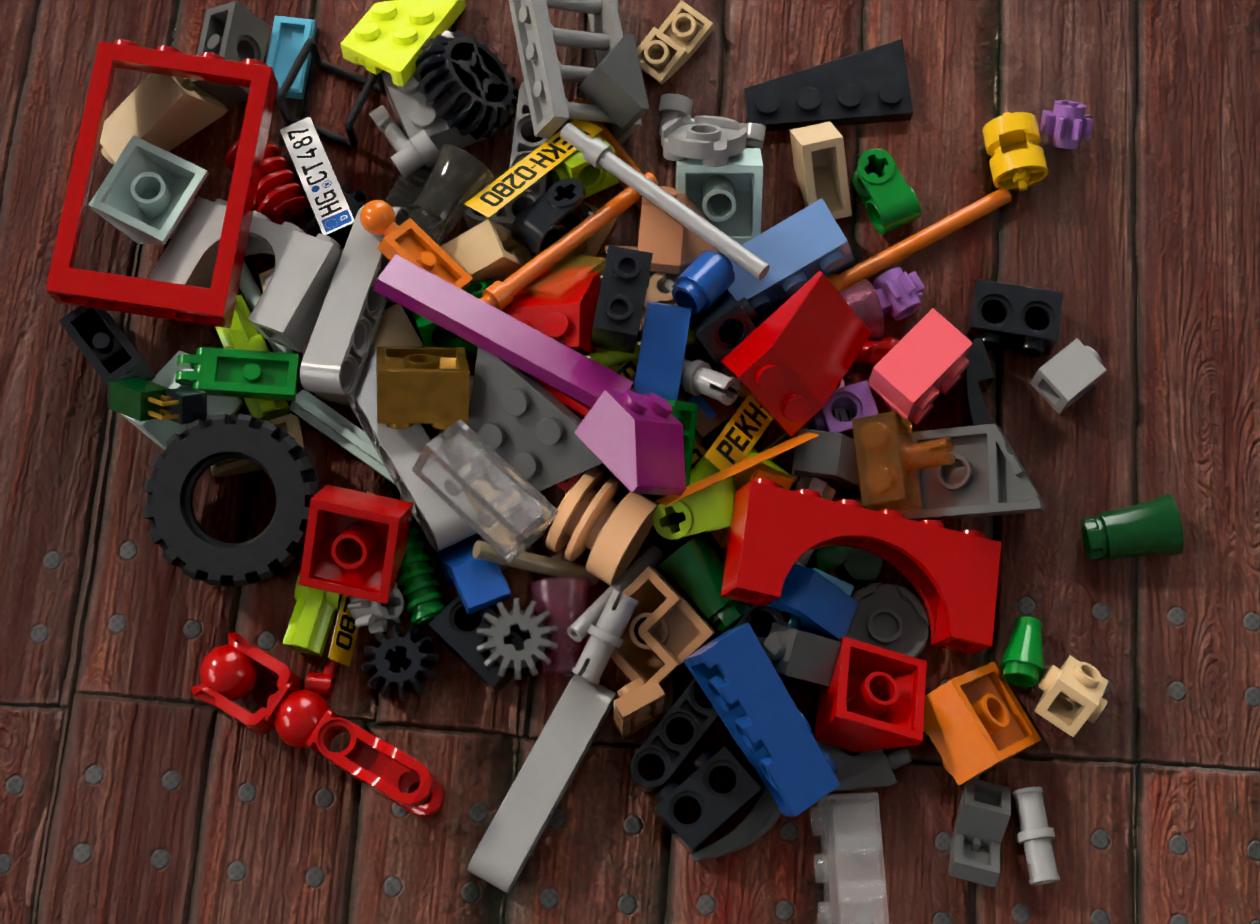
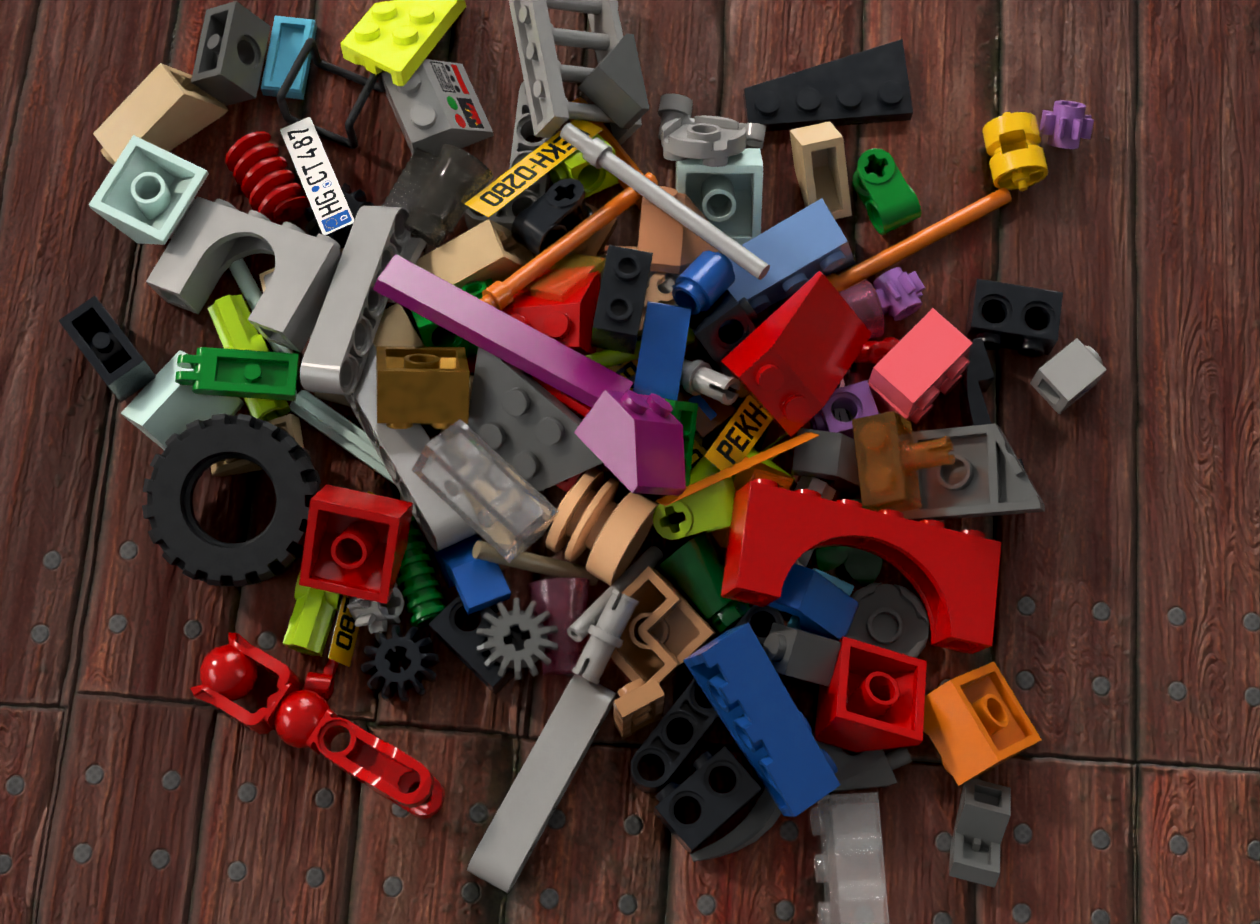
red window [46,39,278,329] -> none
piece [107,376,207,425] -> none
orange plate [360,200,473,290] -> none
light grey brick [369,104,442,178] -> none
black gear [413,30,519,140] -> none
tan slope [637,0,715,85] -> none
green cone [999,616,1045,687] -> none
light grey pin [1012,787,1060,885] -> none
tan brick [1034,655,1109,737] -> none
dark green plant [1081,493,1184,561] -> none

